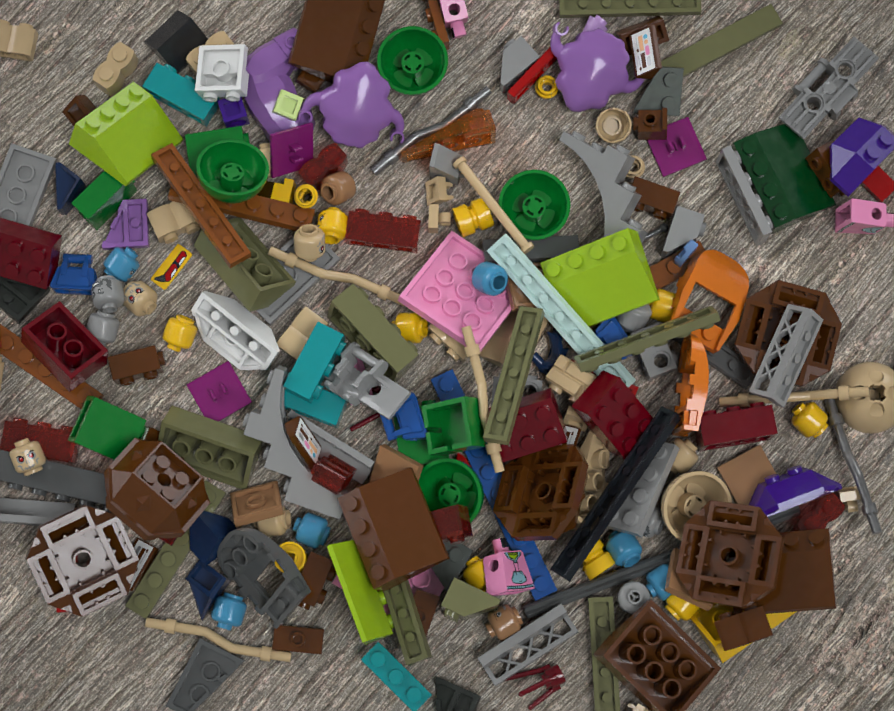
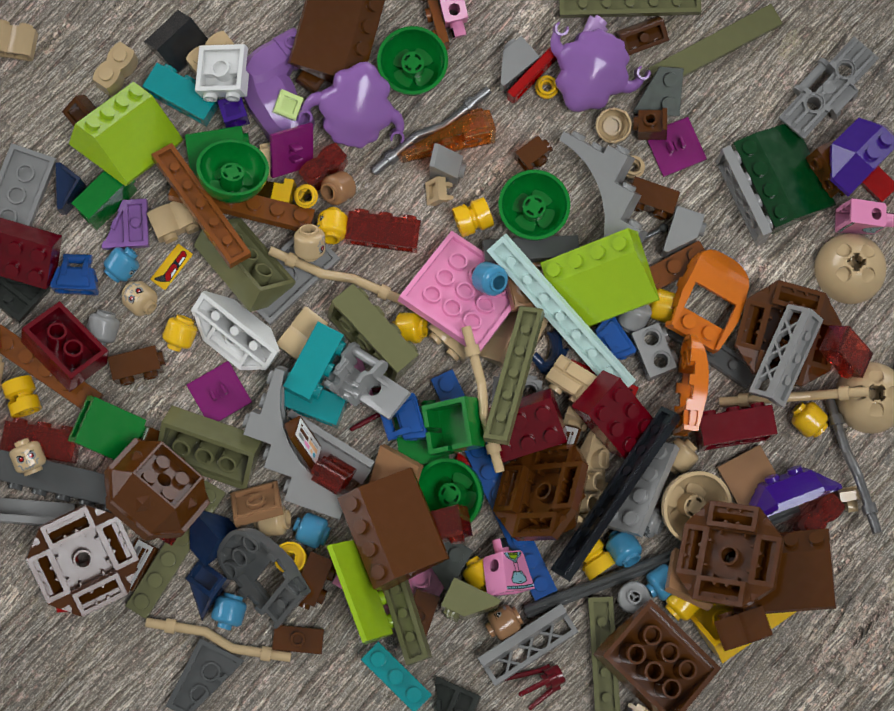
light grey head [91,275,125,313] -> none
tan tile [428,204,451,234] -> none
tan bar [453,156,534,254] -> none
olive plate [574,306,721,372] -> none
slope [630,25,662,79] -> none
medium blue tile [674,239,698,267] -> none
none -> yellow wheel [1,375,42,418]
none -> reddish brown brick [515,136,553,171]
none -> tan piece [814,233,887,304]
none -> clear red brick [819,325,873,379]

